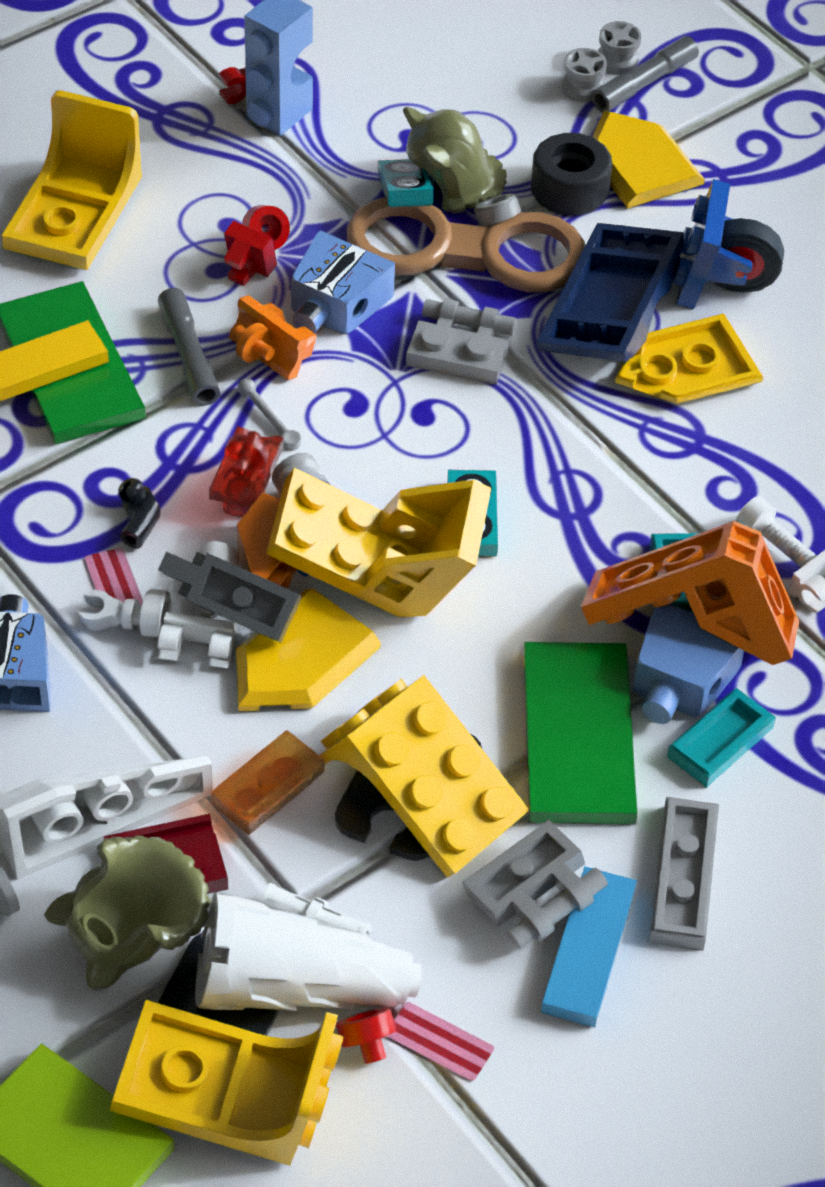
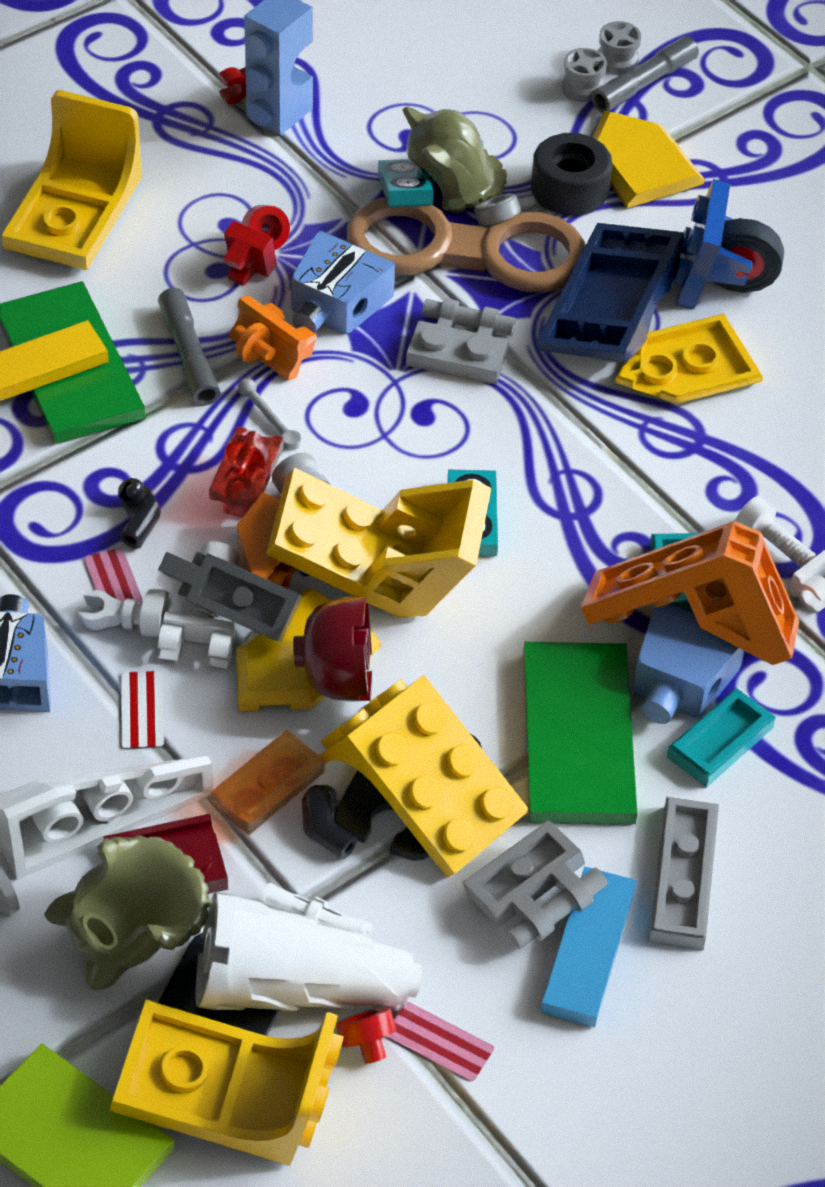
none -> sticker [121,671,164,748]
none -> dark red cylinder [293,596,372,702]
none -> black arm [301,785,358,860]

